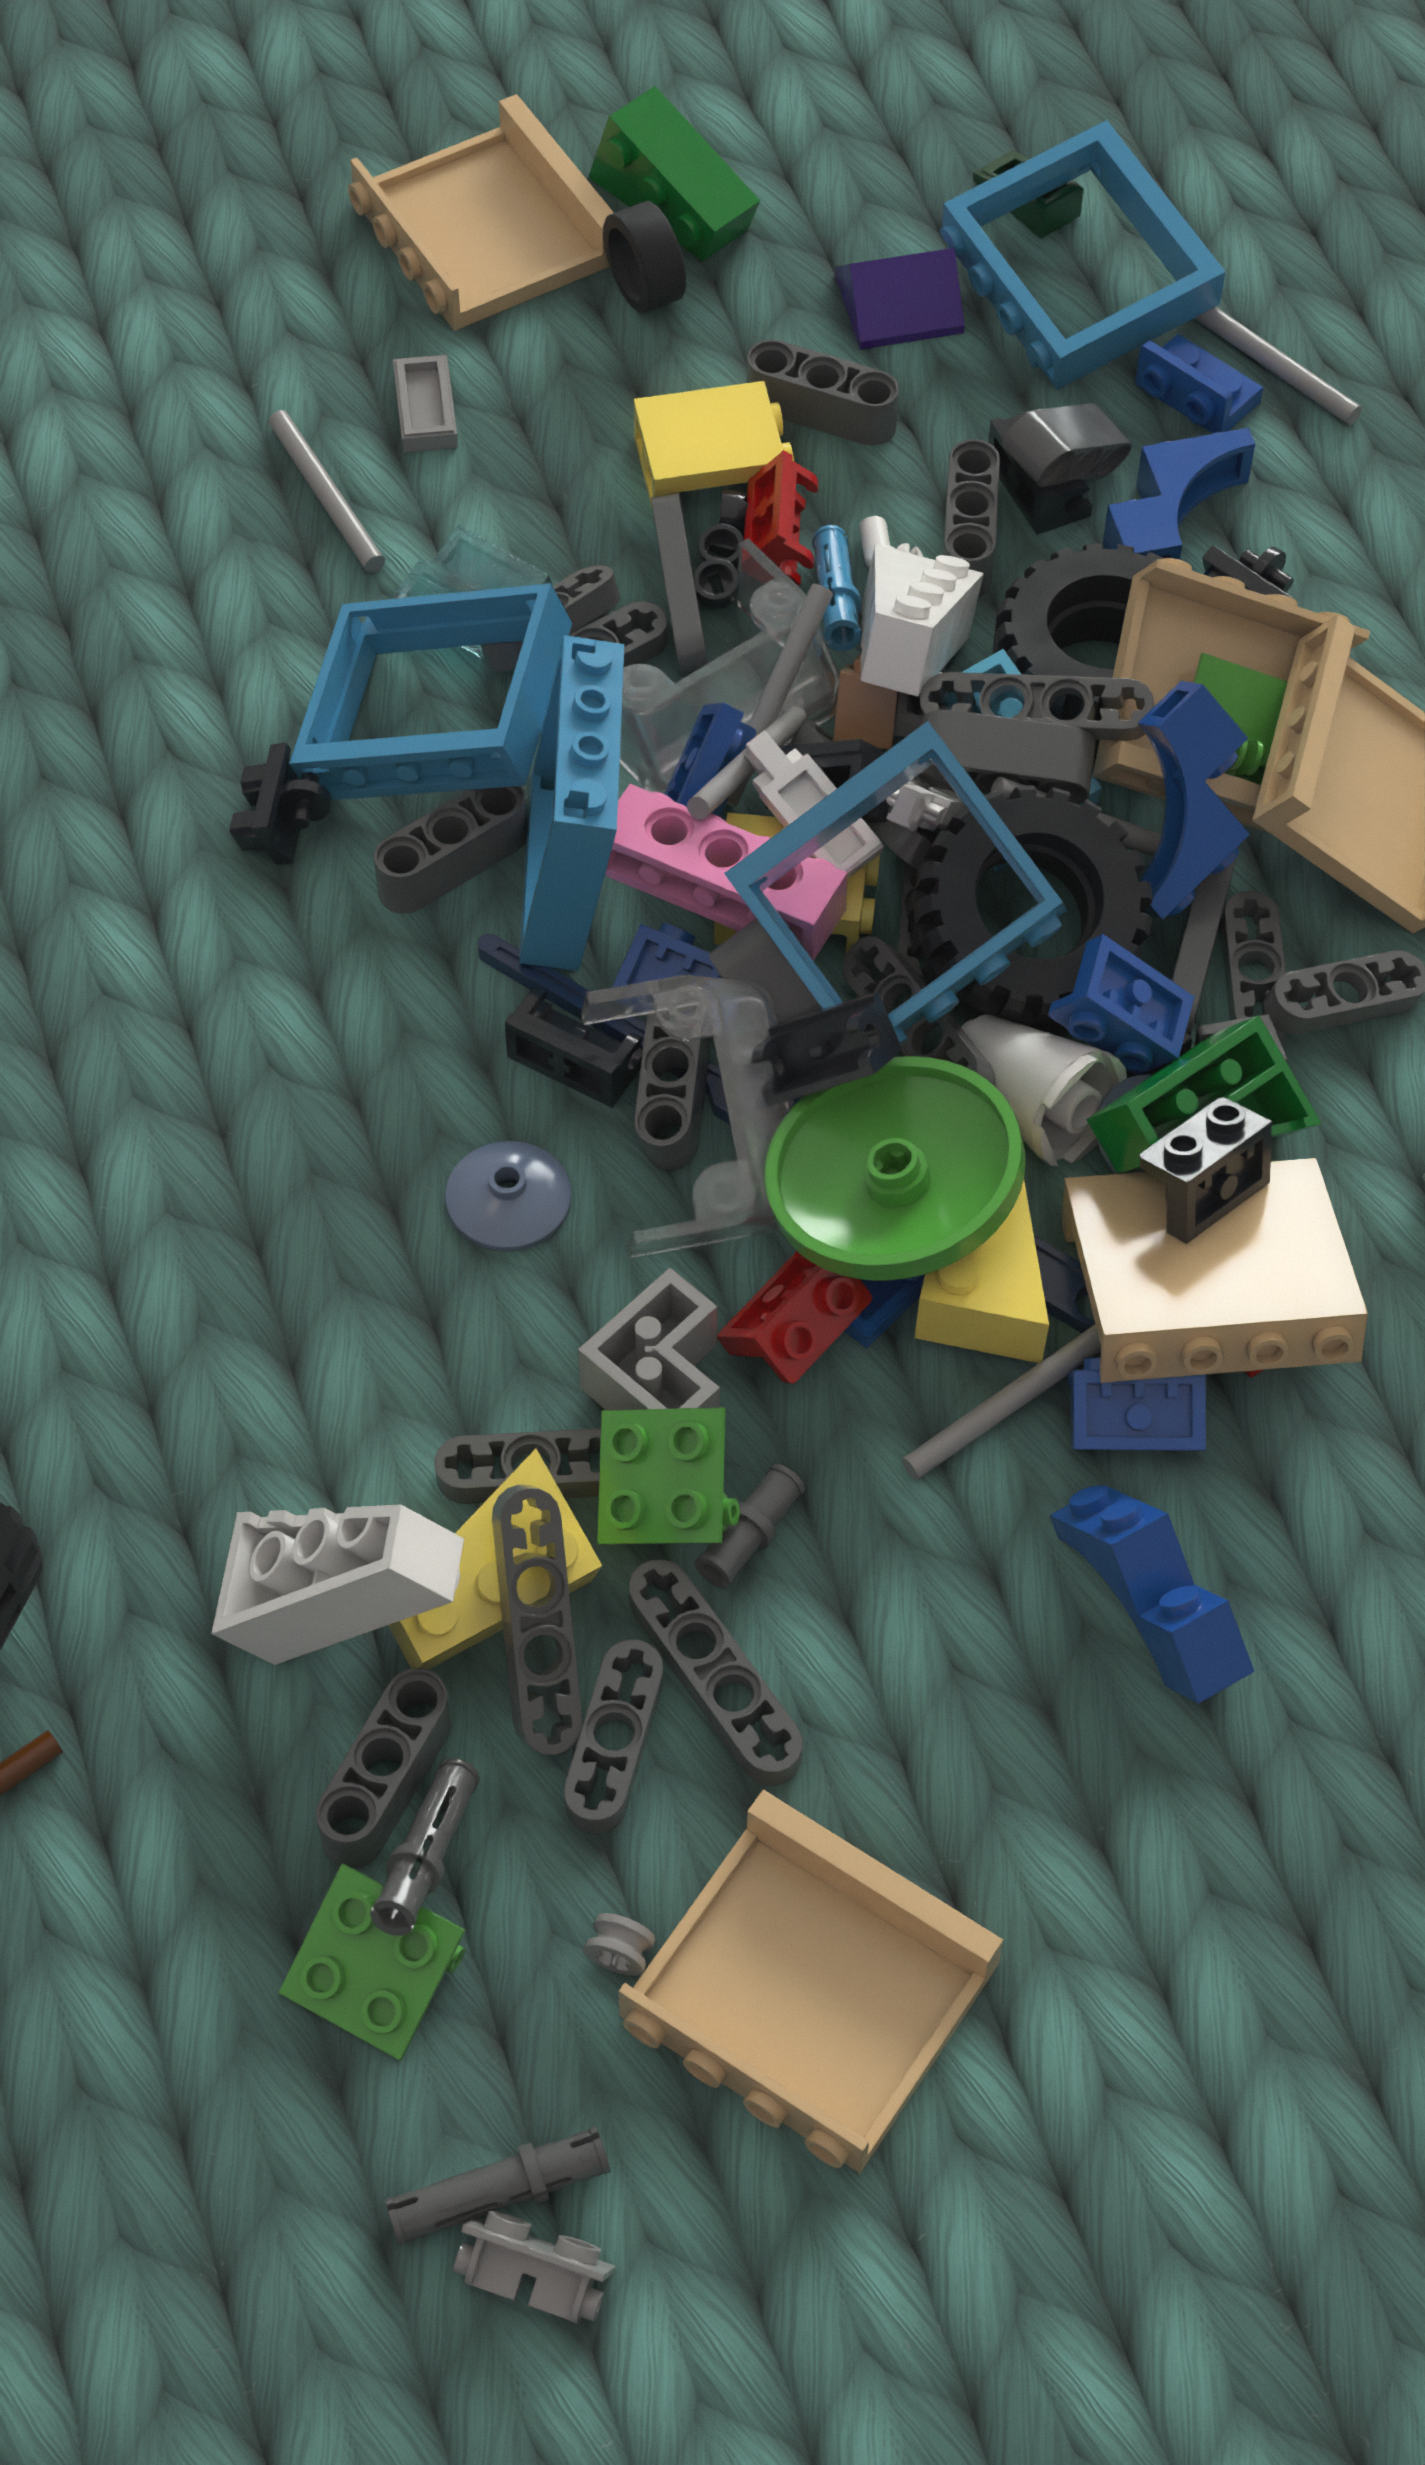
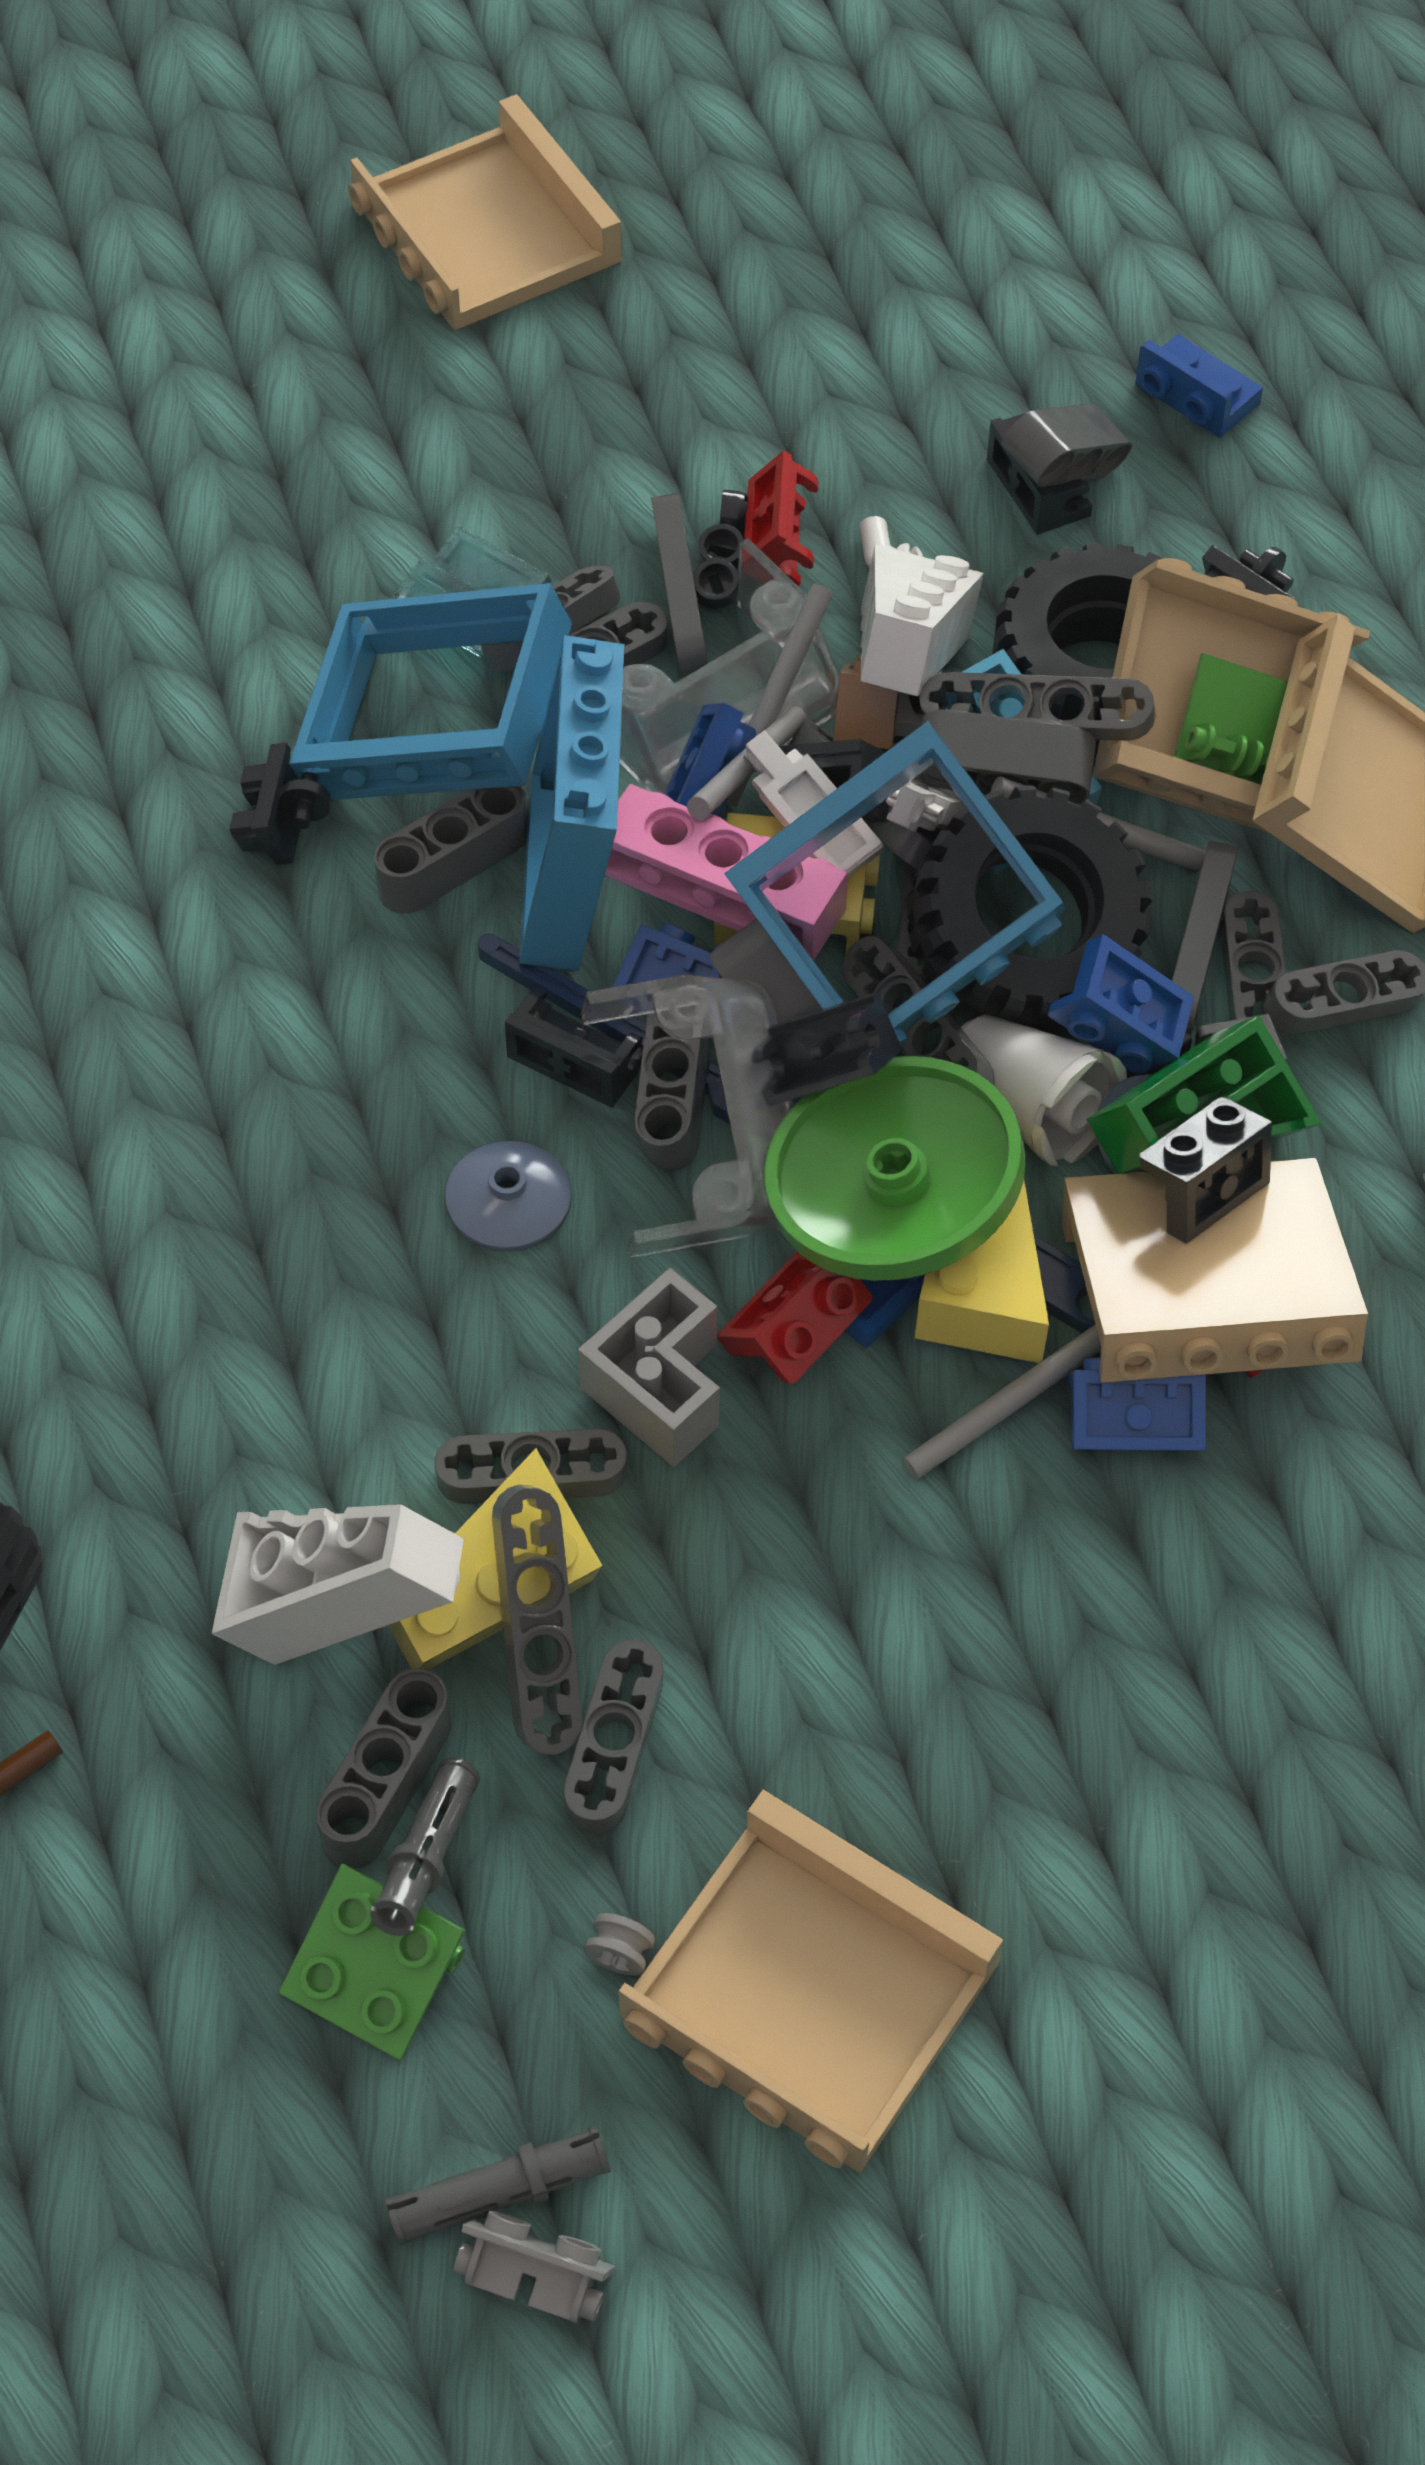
light grey bar [268,410,385,573] -> none
light grey tile [393,354,458,452] -> none
green wedge [588,86,760,261] -> none
bright green hinge [597,1407,740,1544] -> none
black tyre [603,201,686,313] -> none
dark grey beam [629,1559,803,1785] -> none
light yellow panel [634,381,794,515] -> none
dark grey pin [694,1464,805,1589] -> none
dark grey beam [746,339,899,446] -> none
dark azure pin [812,525,862,651] -> none
dark purple slope [835,248,965,350] -> none
dark azure window [939,120,1226,390] -> none
dark grey beam [942,439,1000,597] -> none
dark green slope [973,150,1084,238] -> none
blue arch [1049,1485,1255,1704] -> none
blue arch [1102,428,1256,560] -> none
blue arch [1138,681,1250,920] -> none
light grey bar [1194,307,1362,425] -> none

